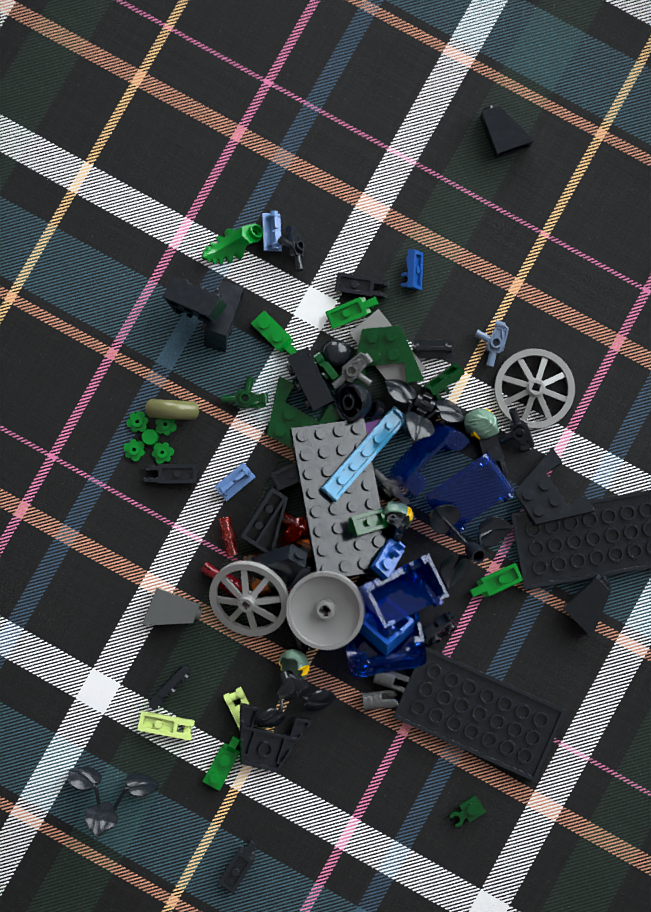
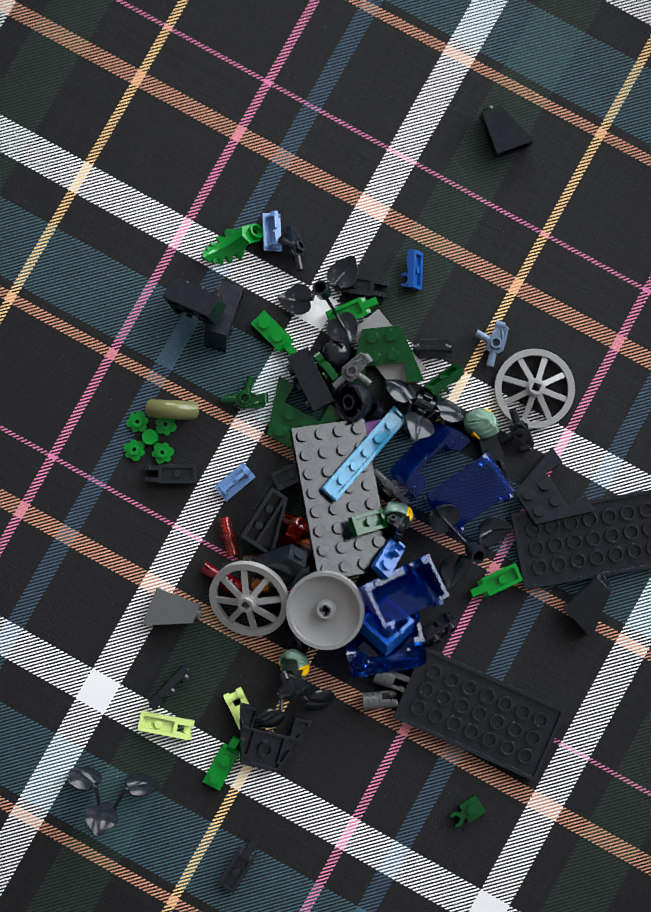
none -> black plant [278,255,359,344]

